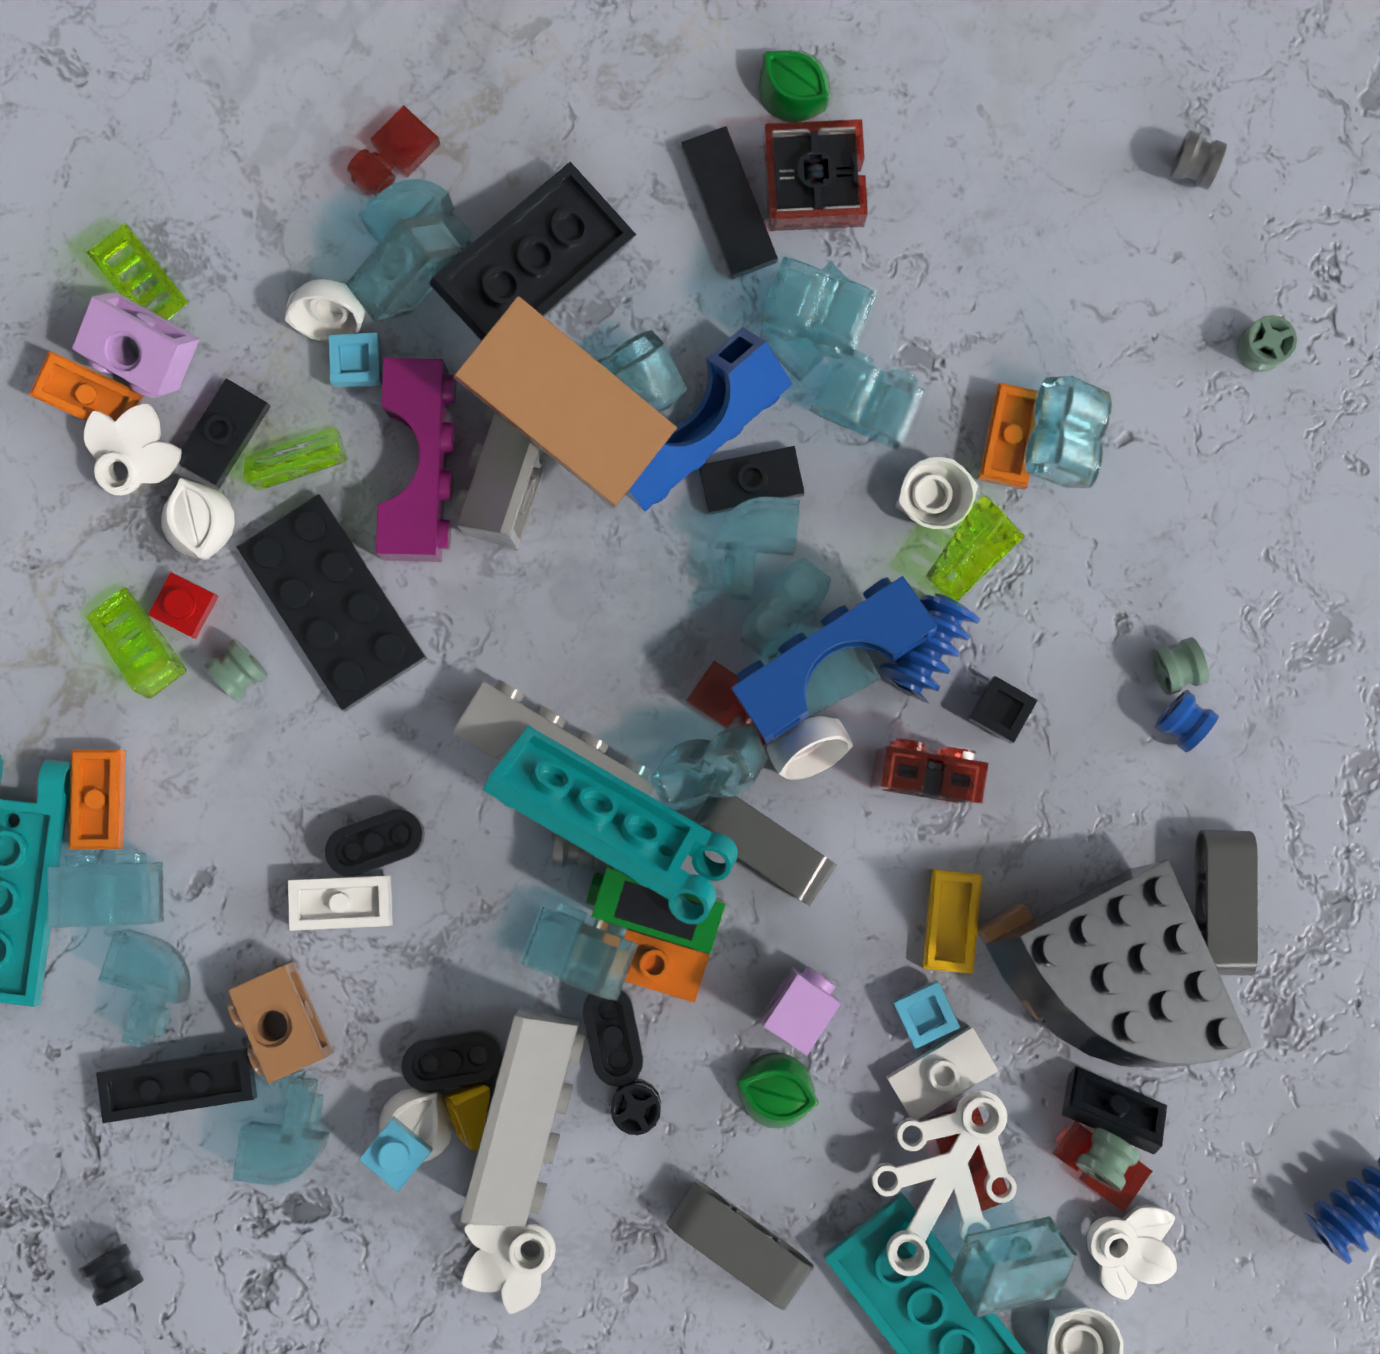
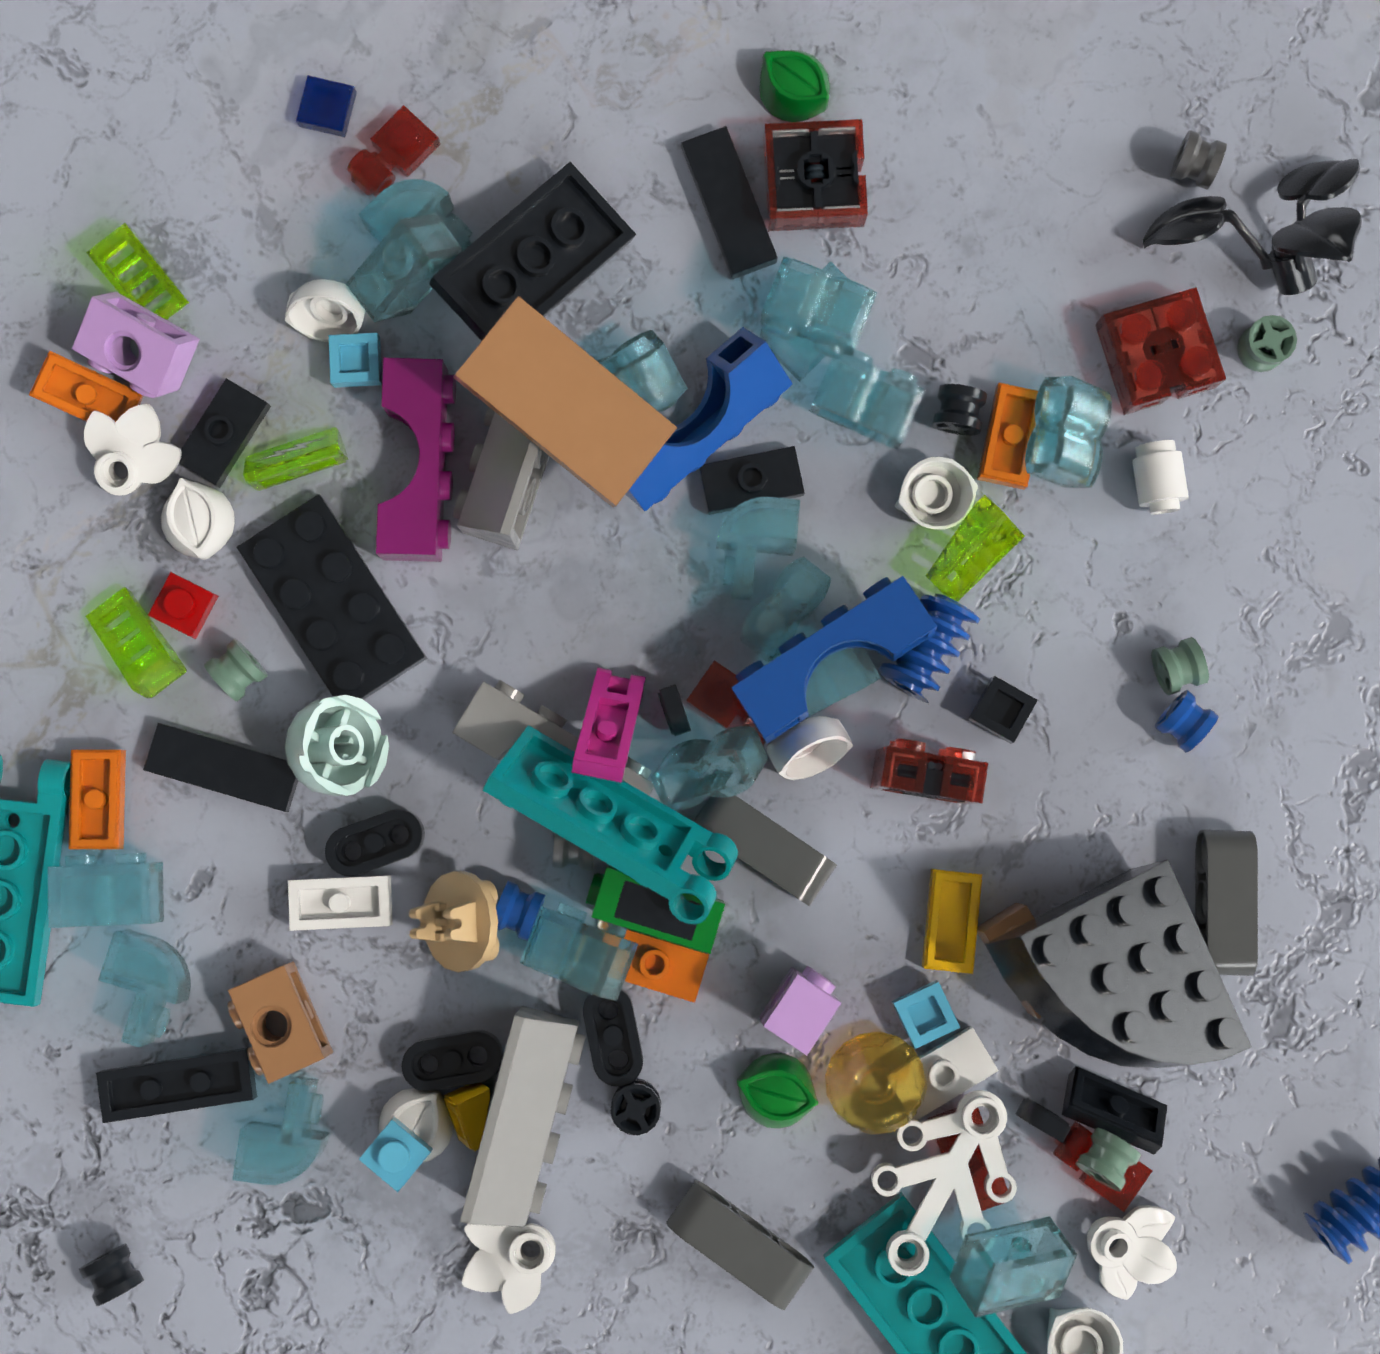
none -> black tile [143,723,298,812]
none -> light aqua cylinder [285,695,389,796]
none -> clear blue tile [296,75,357,137]
none -> tan plate [409,871,499,972]
none -> blue wheel [496,881,546,941]
none -> dark pink plate [571,667,646,783]
none -> black tile [657,684,691,736]
none -> clear yellow tile [825,1032,927,1135]
none -> black wheel [932,384,987,436]
none -> black tile [1015,1098,1071,1143]
none -> clear red piece [1095,287,1226,415]
none -> white brick [1132,440,1189,515]
none -> black plant [1143,159,1362,295]

